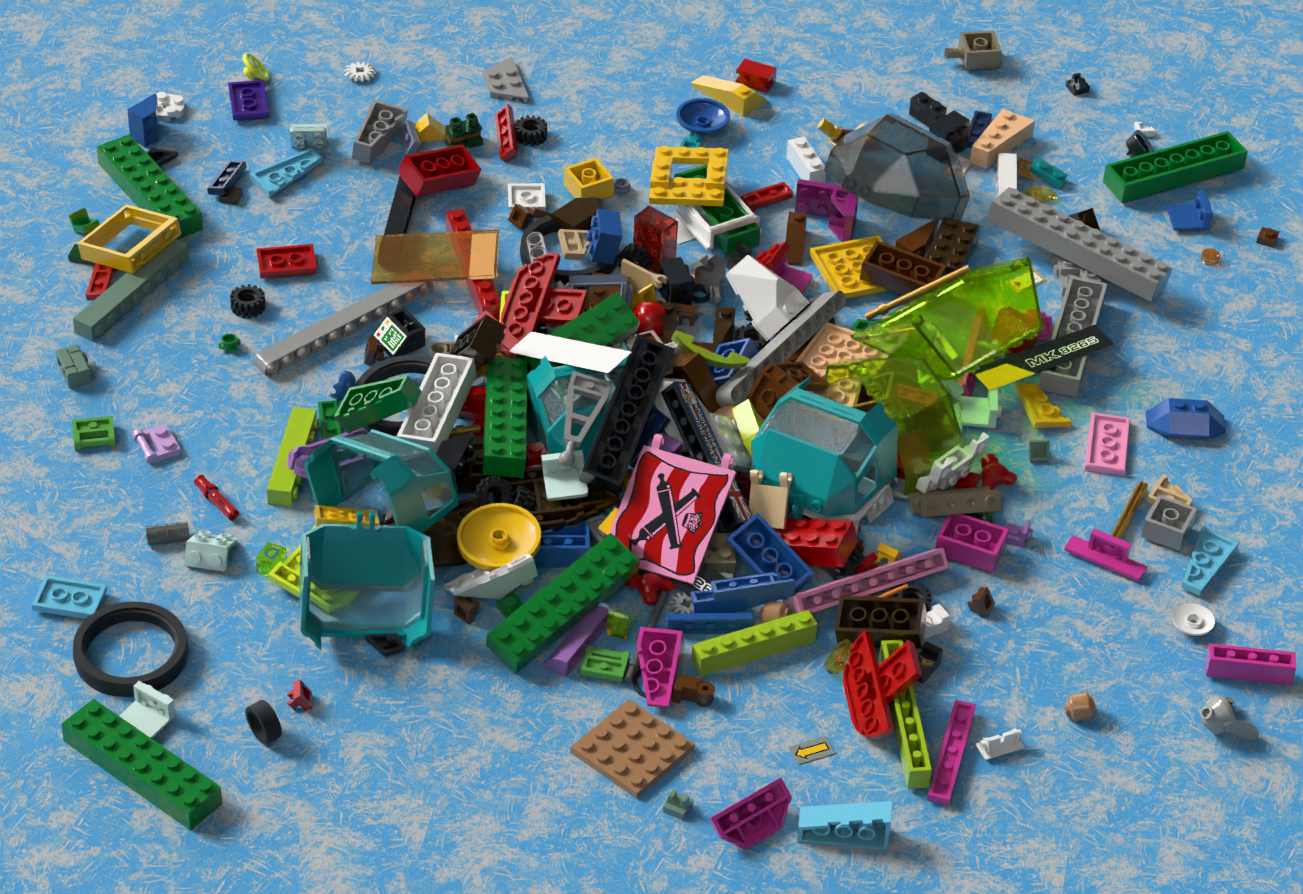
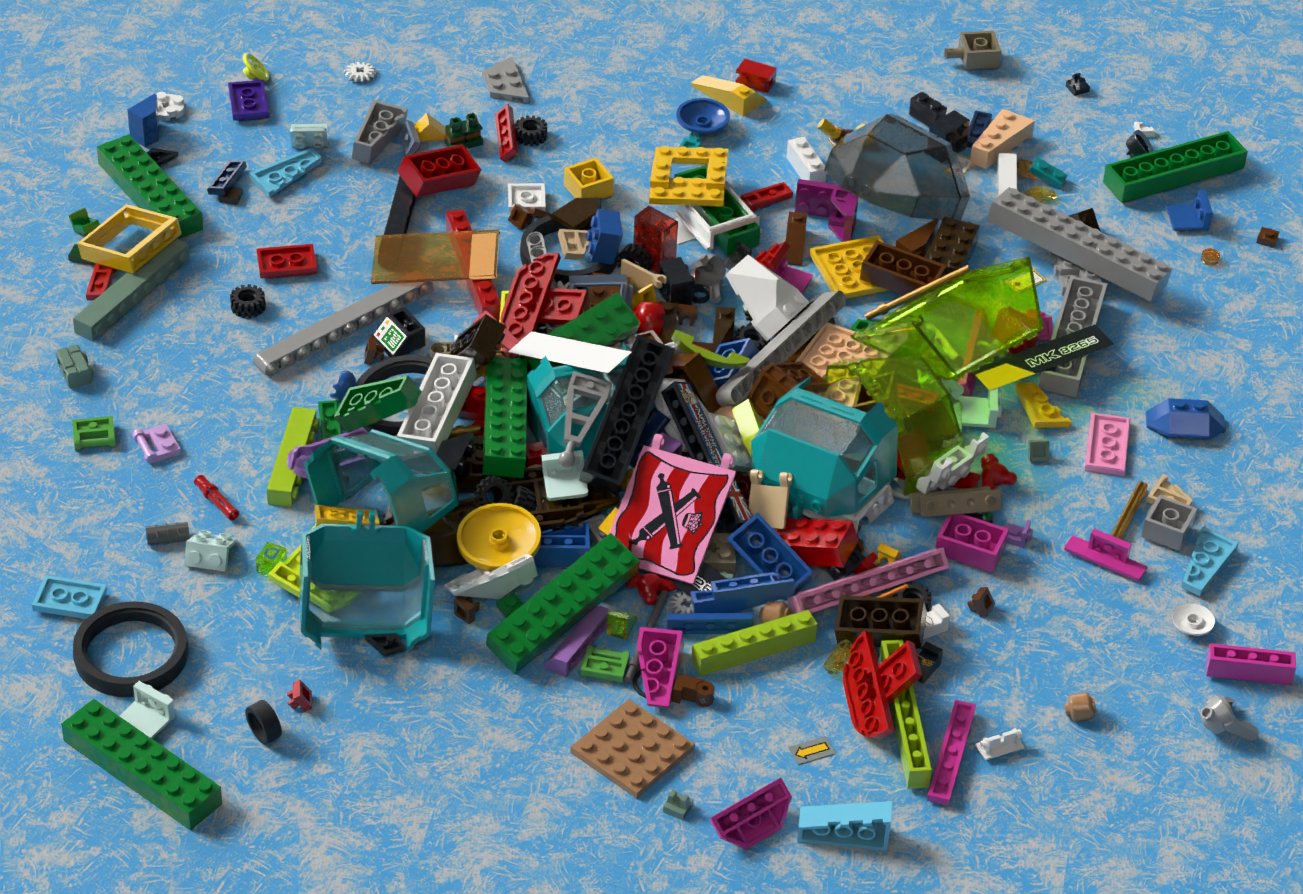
green plate [218,333,241,352] -> none
sand blue plate [614,178,631,194] -> none

